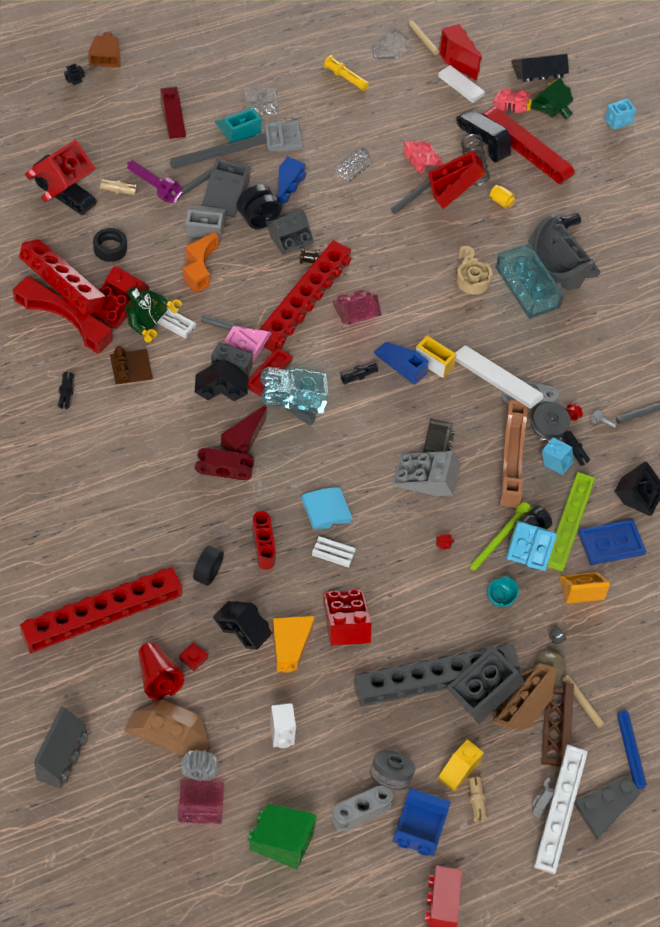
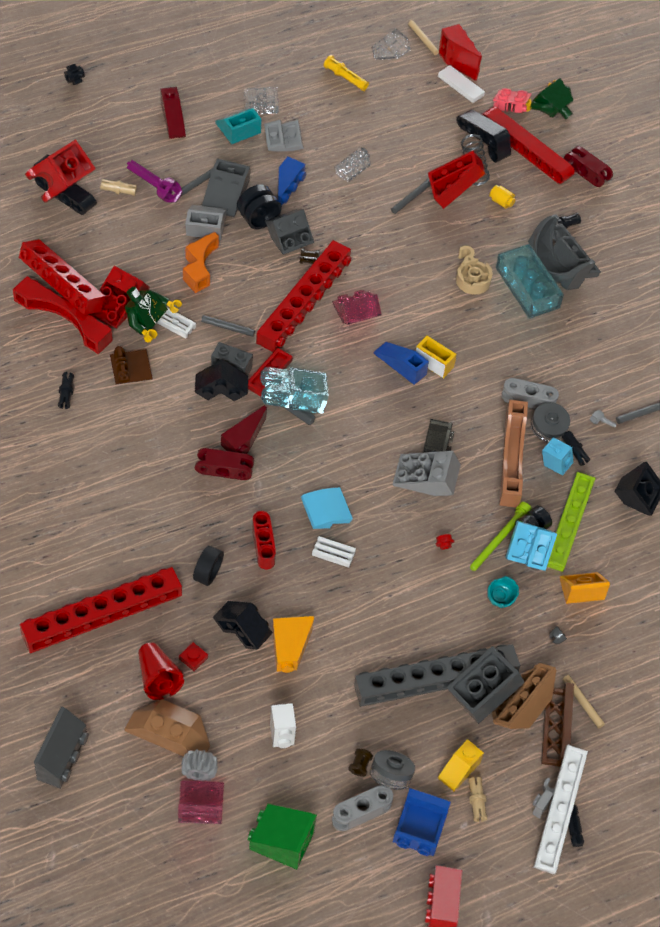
dark orange torso [88,32,120,68] -> none
black tyre [93,228,127,262] -> none
dark grey axle [170,134,266,168] -> none
bright pink wing [224,326,271,362] -> none
red slope [323,589,372,646] -> none
black pin [340,361,378,385] -> none
coral hinge [403,141,444,173] -> none
white tile [455,345,543,409] -> none
black slope [511,54,569,82] -> none
dark tan hair [534,651,566,683] -> none
red plate [566,404,583,421] -> none
dark grey wing [574,775,641,840] -> none
blue tile [578,519,646,565] -> none
medium azure head [605,99,636,130] -> none
blue axle [617,711,647,789] -> none
none -> dark brown bush [348,748,373,777]
none -> dark red piece [564,146,613,187]
none -> black axle [568,805,584,847]

